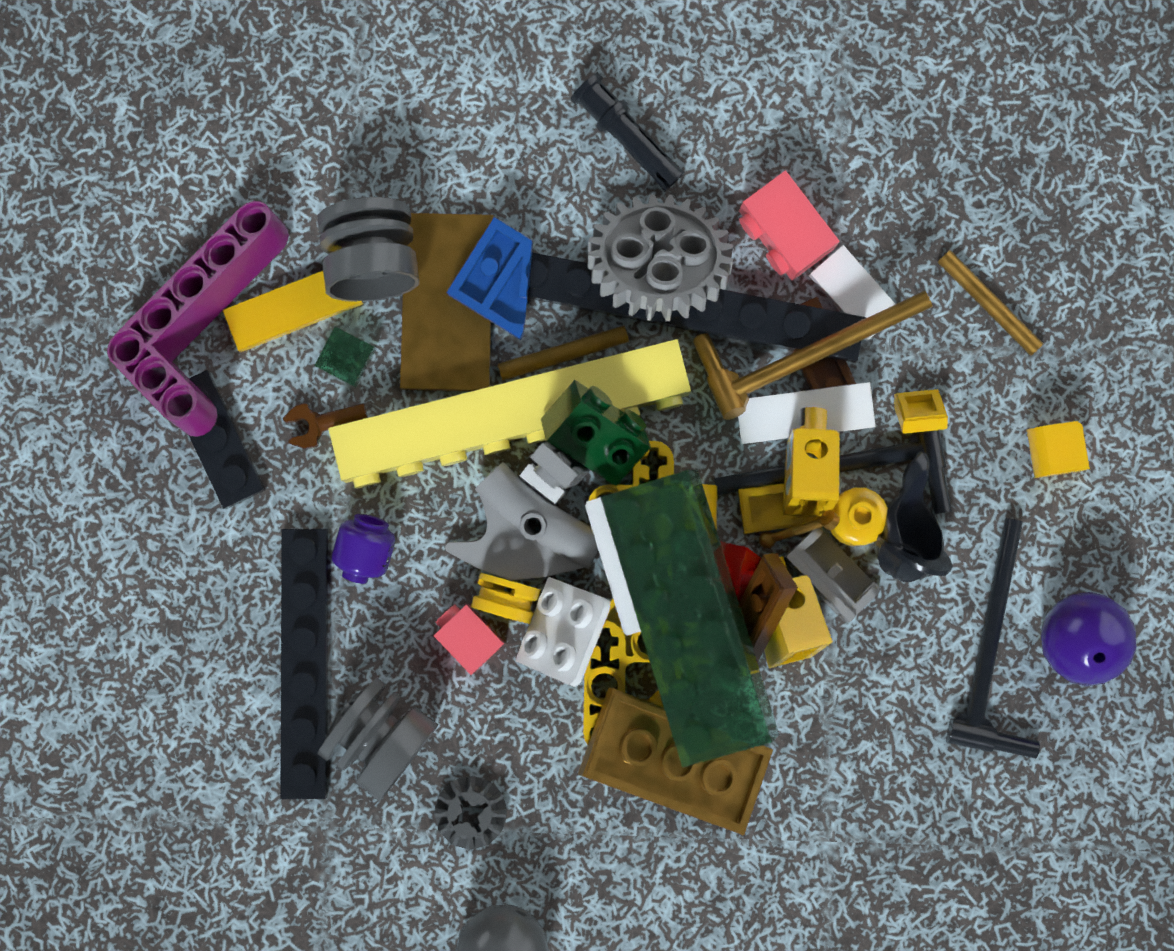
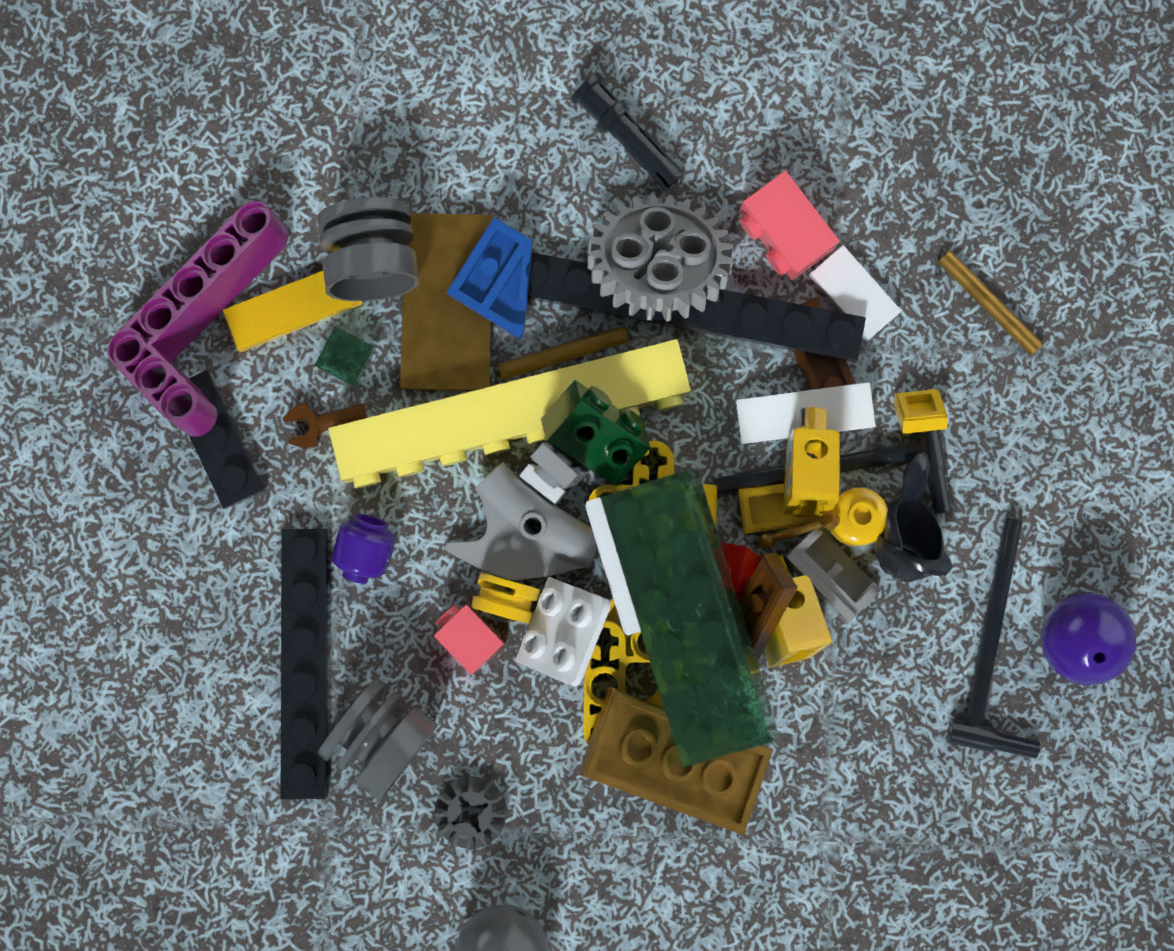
pearl gold bar [693,291,933,420] -> none
yellow piece [1027,421,1090,478] -> none

